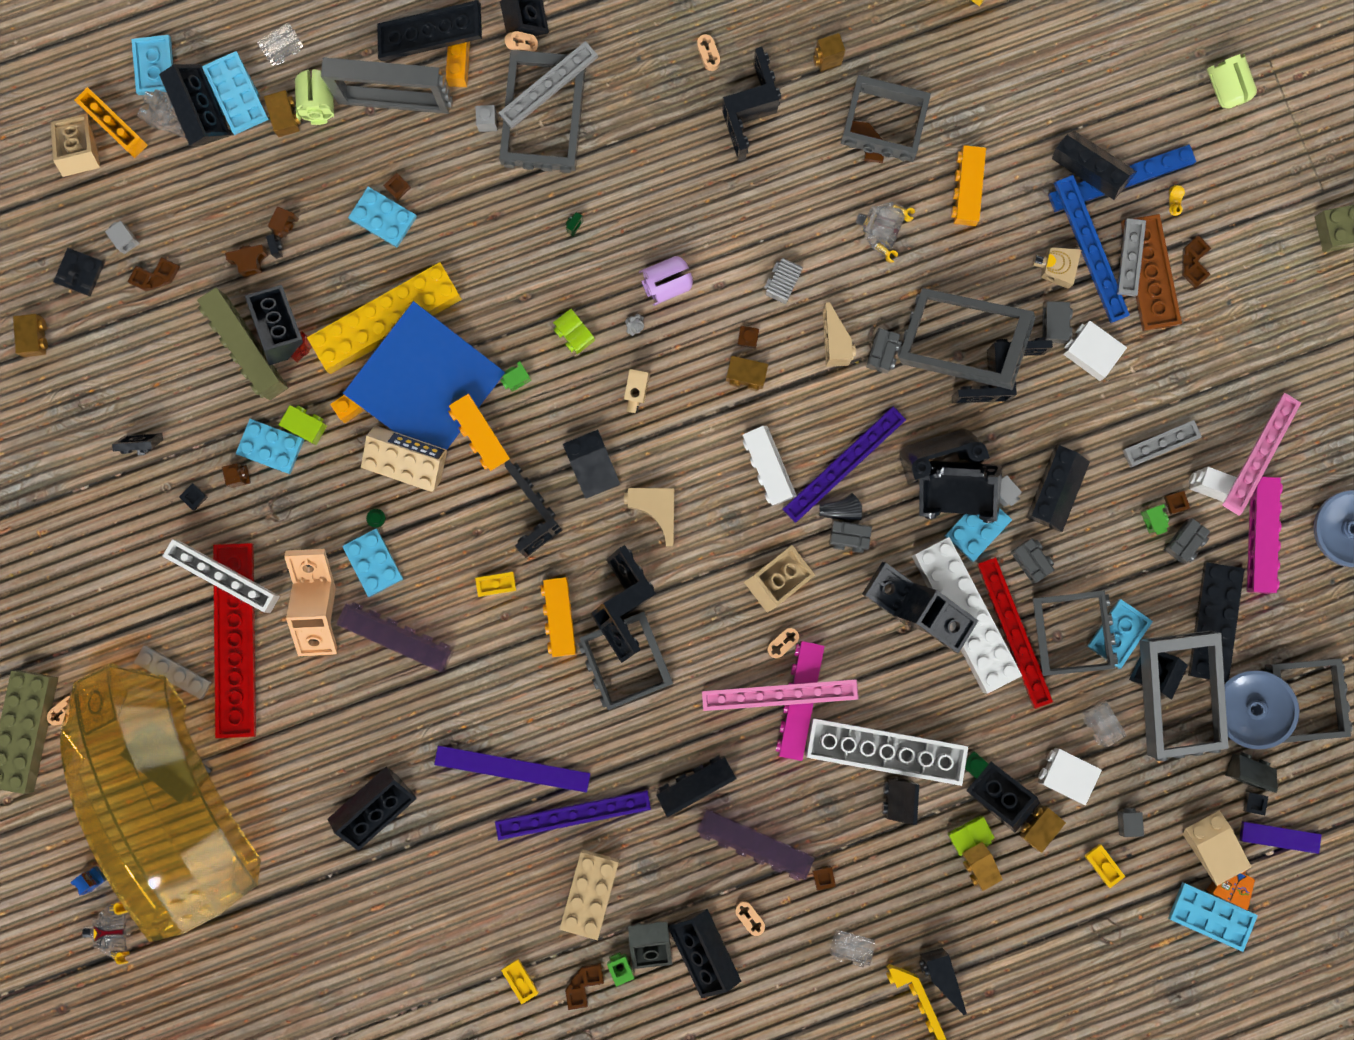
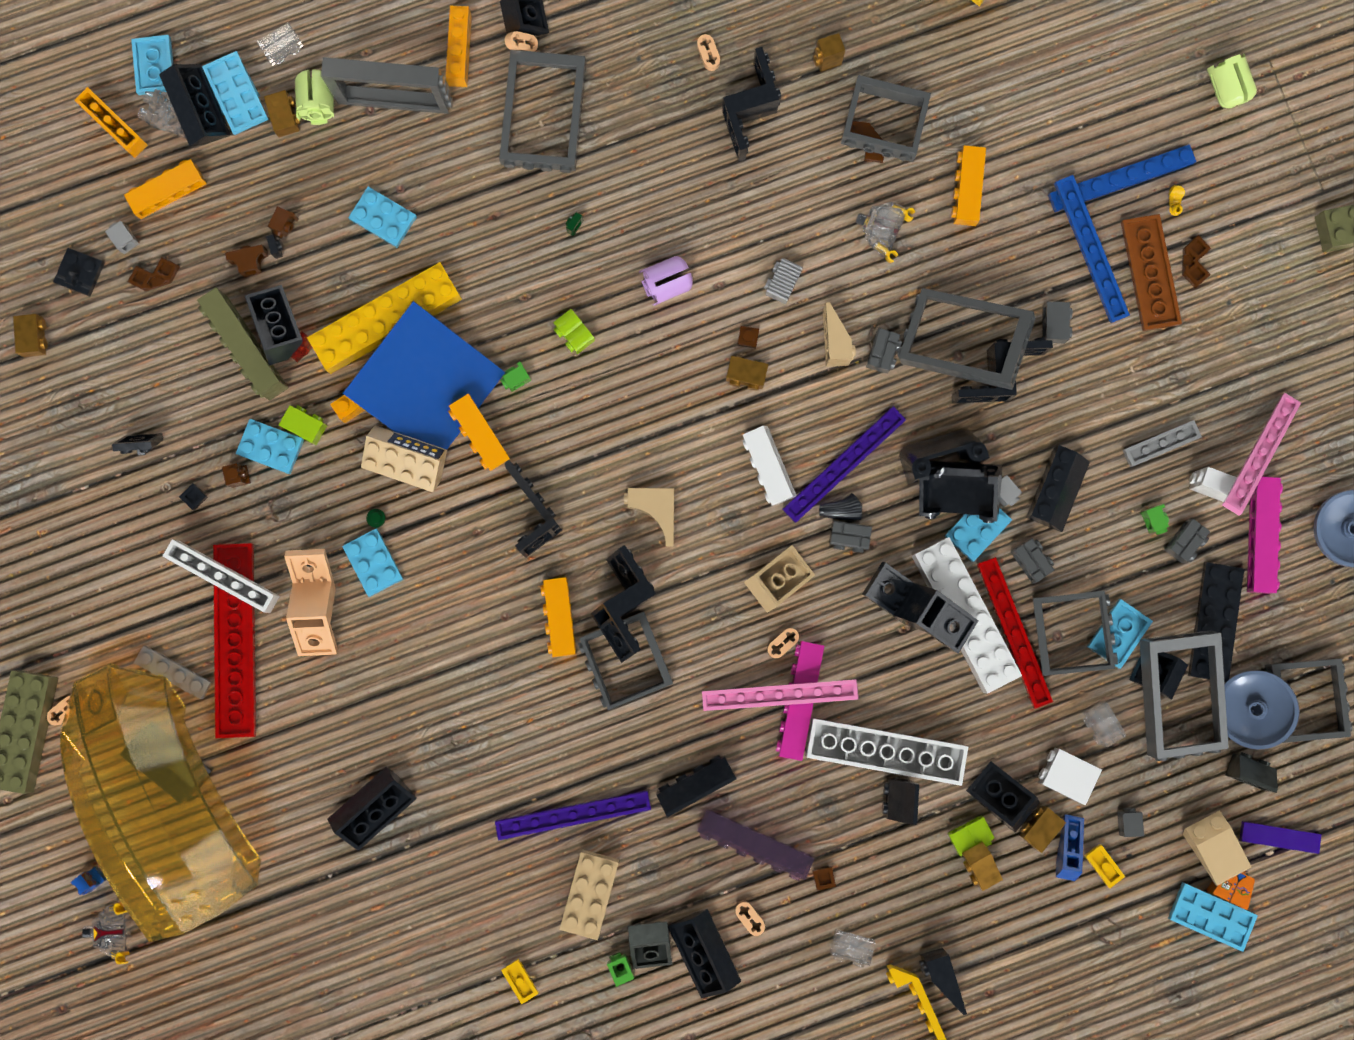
tan slope [50,113,100,177] -> none
clear purple brick [336,602,454,672] -> none
black plate [377,0,482,61] -> none
reddish brown plate [383,173,411,201] -> none
dark purple tile [434,745,591,793] -> none
light grey brick [475,105,498,132] -> none
yellow plate [475,572,517,597] -> none
light grey plate [499,41,598,129] -> none
black slope [563,430,621,499] -> none
reddish brown tile [565,963,604,1010] -> none
tan torso [624,369,651,413] -> none
light grey plant [625,314,644,336] -> none
dark green plate [965,751,989,779] -> none
tan torso [1033,248,1081,289] -> none
black slope [1052,131,1137,200] -> none
white brick [1063,321,1127,381] -> none
light grey plate [1117,218,1146,297] -> none
reddish brown plate [1164,491,1190,515] -> none
black plate [1243,792,1269,816] -> none
none -> light orange brick [124,159,207,219]
none -> blue slope [1056,814,1084,881]

